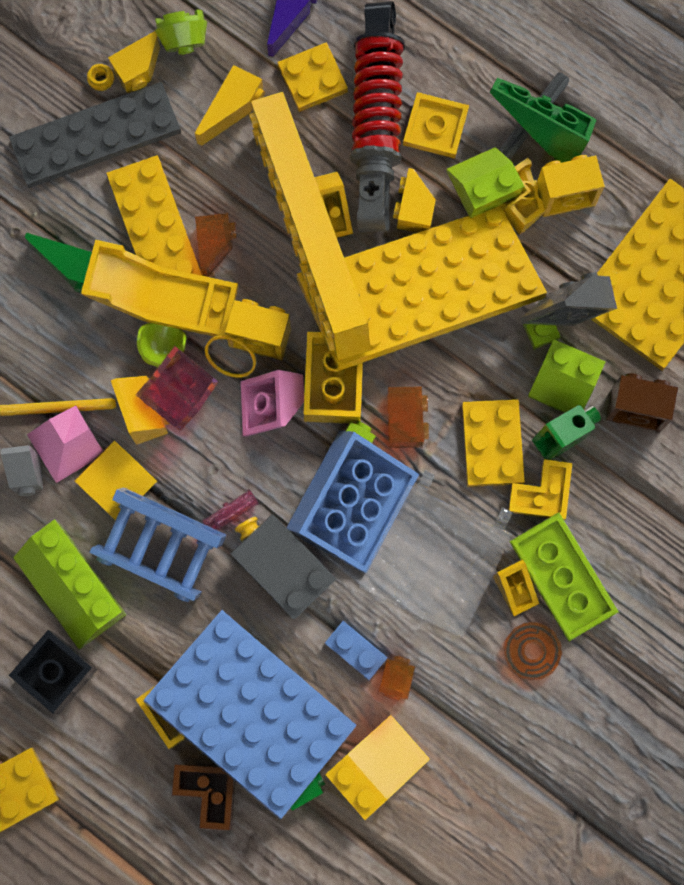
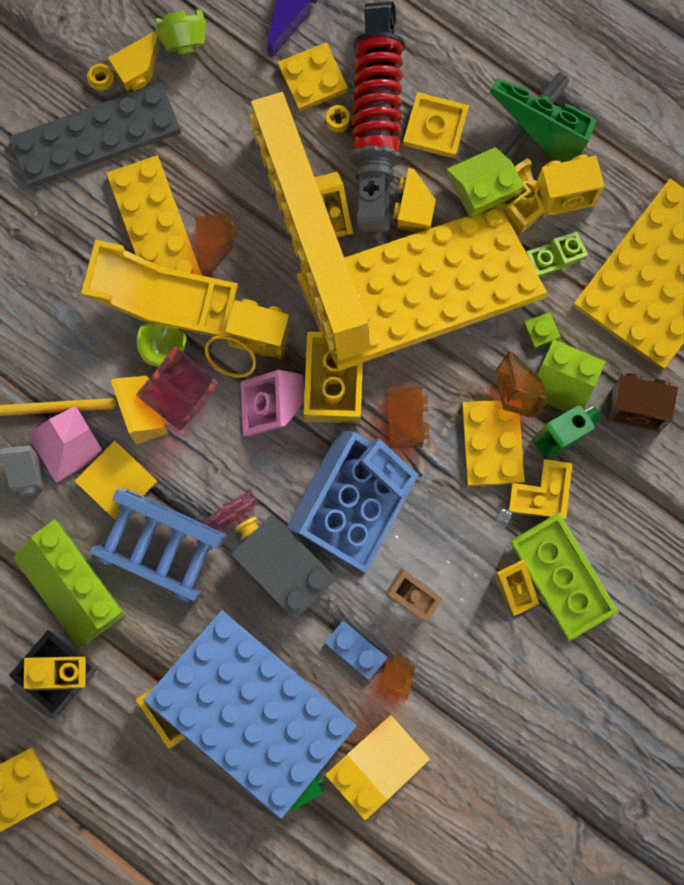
green slope [24,232,92,294] -> none
reddish brown brick [172,764,236,830] -> none
yellow slope [195,65,265,146] -> none
lime plate [345,421,376,443] -> none
clear orange tile [503,622,562,680] -> none
dark grey slope [520,272,617,326] -> none
none -> yellow slope [24,657,86,690]
none -> yellow bush [326,105,350,133]
none -> medium blue plate [358,439,419,498]
none -> medium nougat slope [385,568,442,622]
none -> clear orange slope [495,351,547,418]
none -> lime slope [526,231,588,278]

